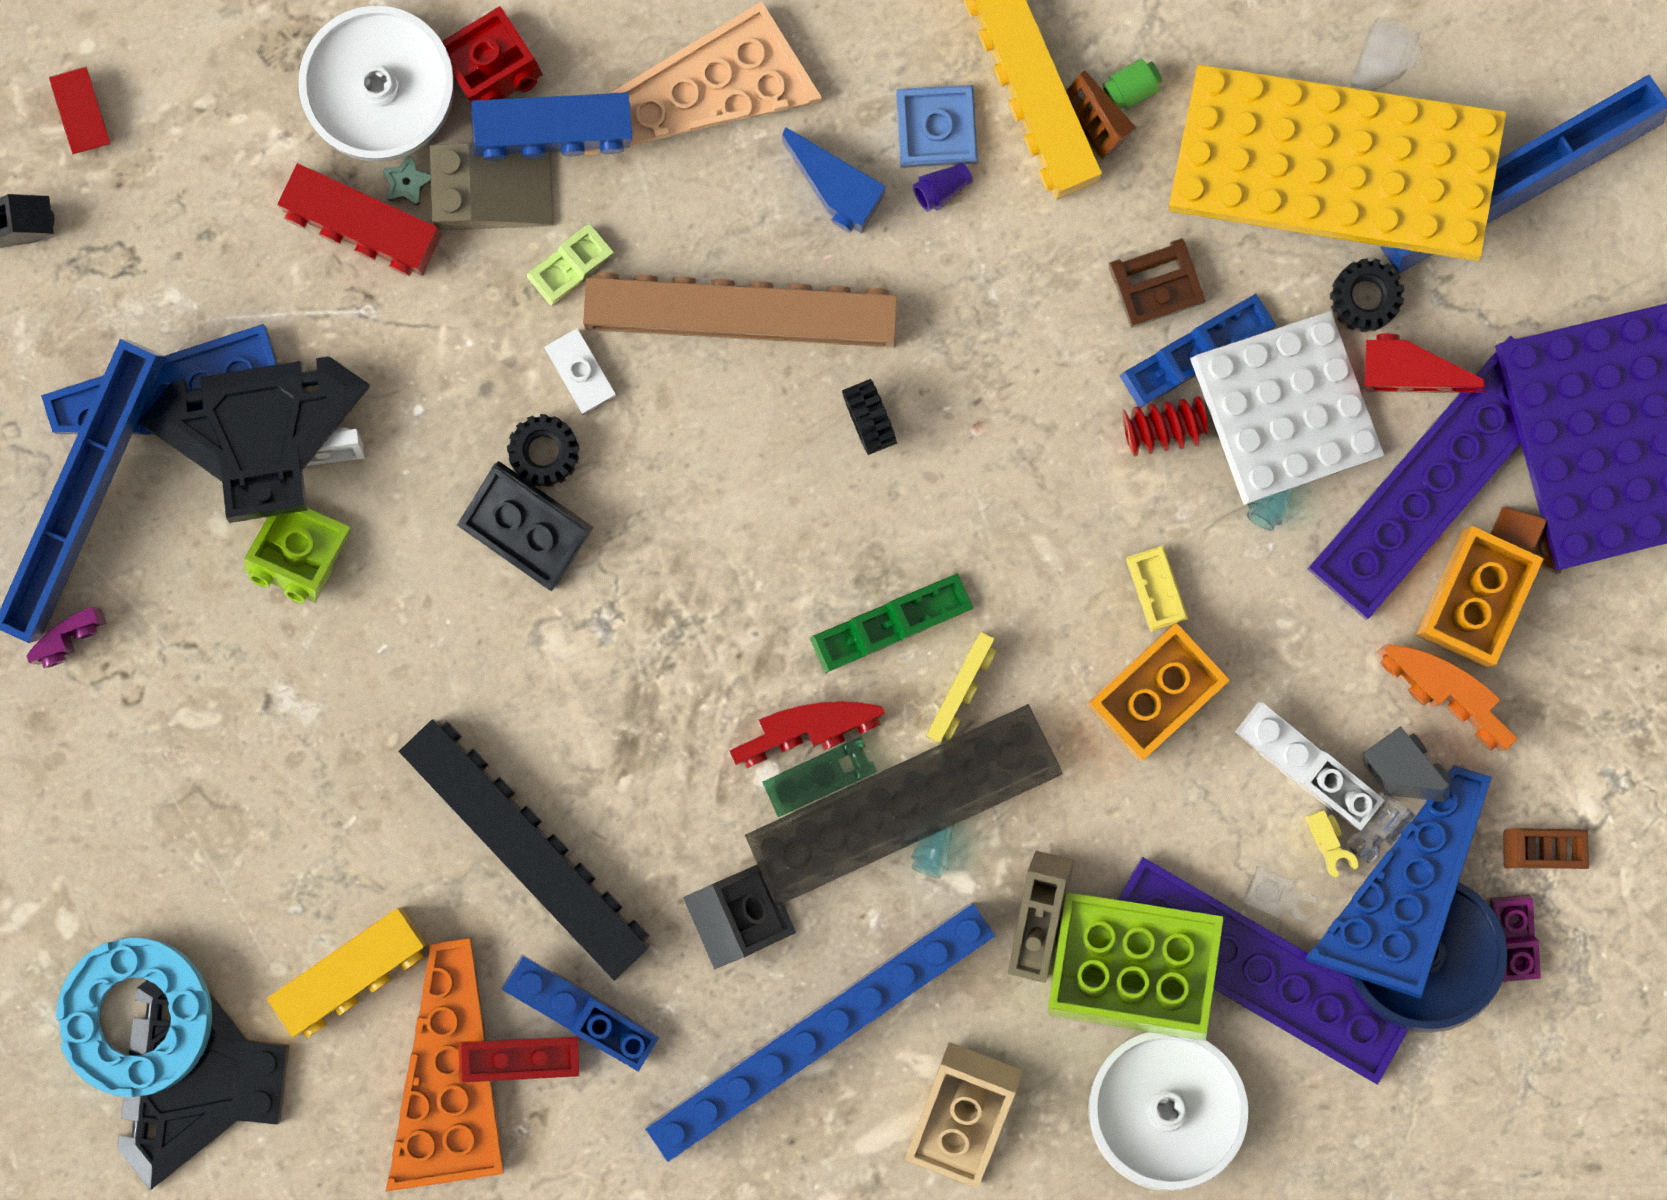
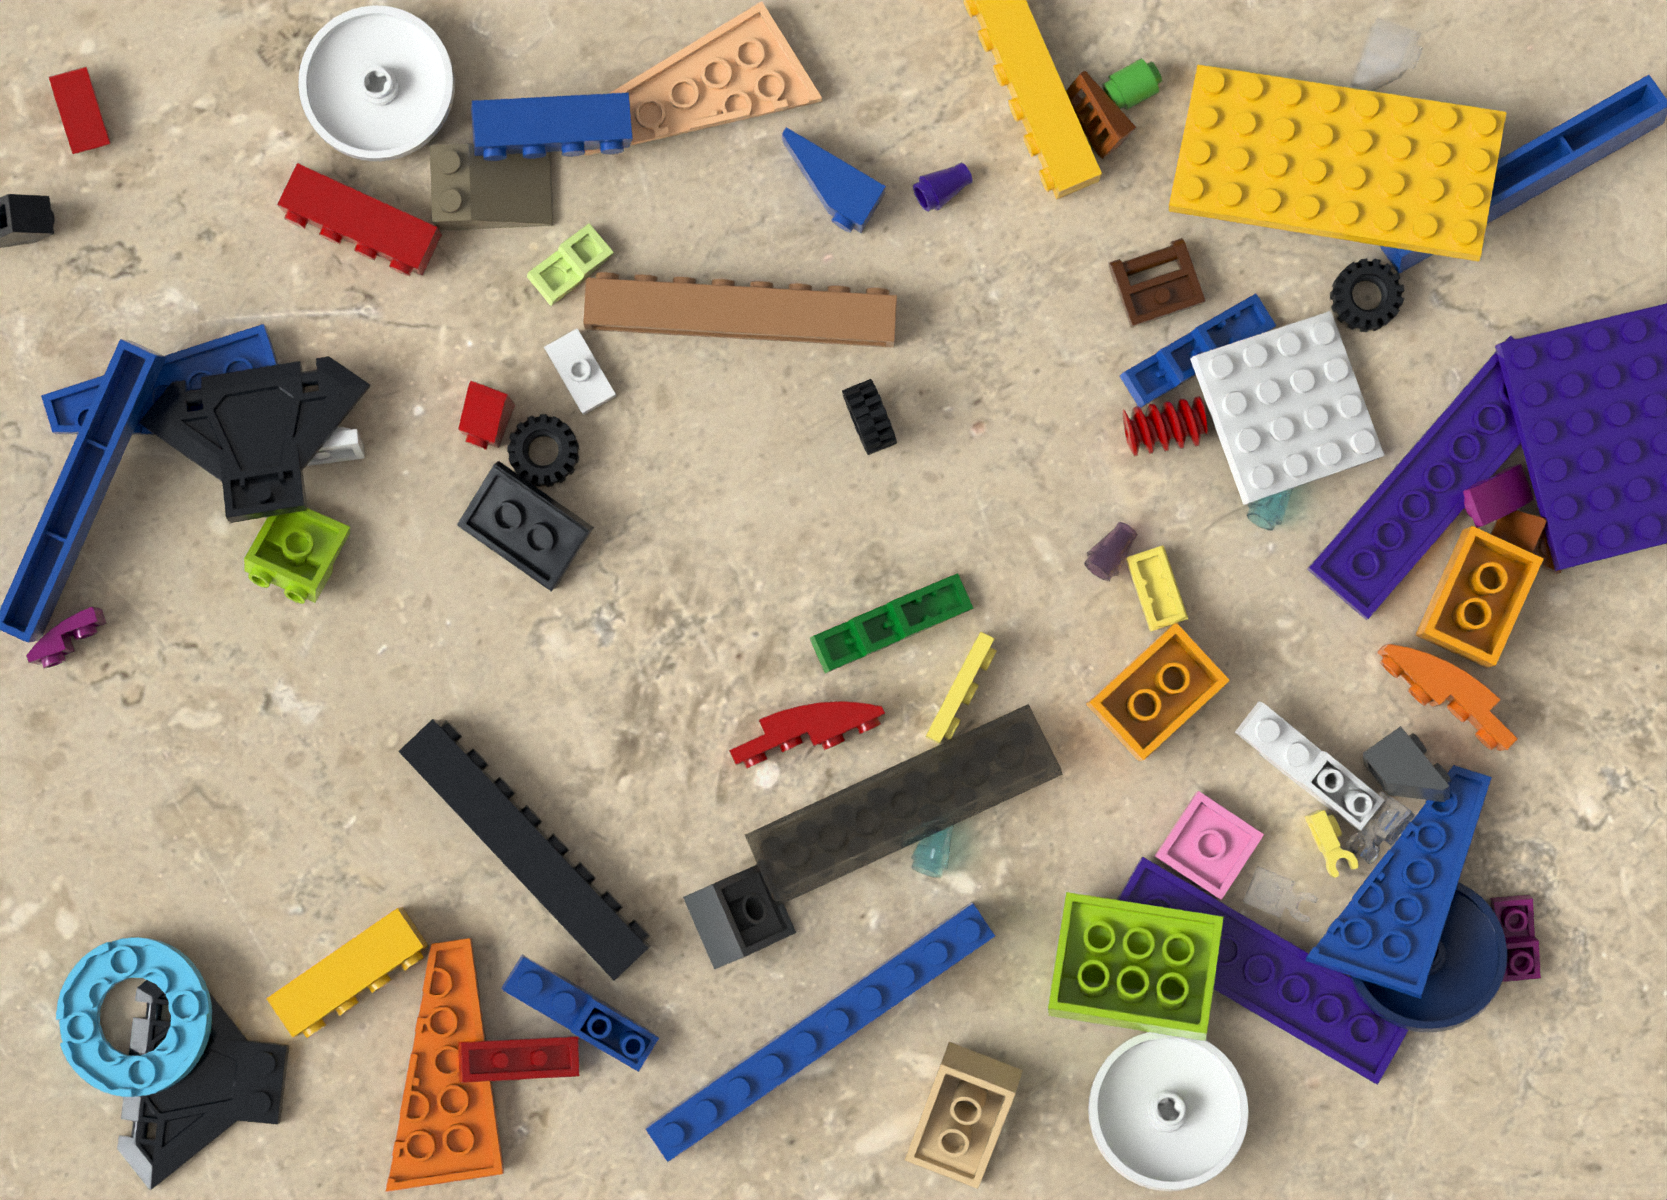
sand green plate [383,156,431,205] -> none
red plate [442,6,543,105] -> none
clear green plate [762,736,878,817] -> none
medium blue tile [896,85,978,168] -> none
dark tan slope [1008,851,1074,983] -> none
red slope [1365,333,1486,393] -> none
dark orange slope [1503,828,1589,869] -> none
none -> red slope [458,381,515,450]
none -> clear purple cone [1084,522,1137,581]
none -> bright pink plate [1154,791,1264,900]
none -> magenta slope [1463,464,1534,528]

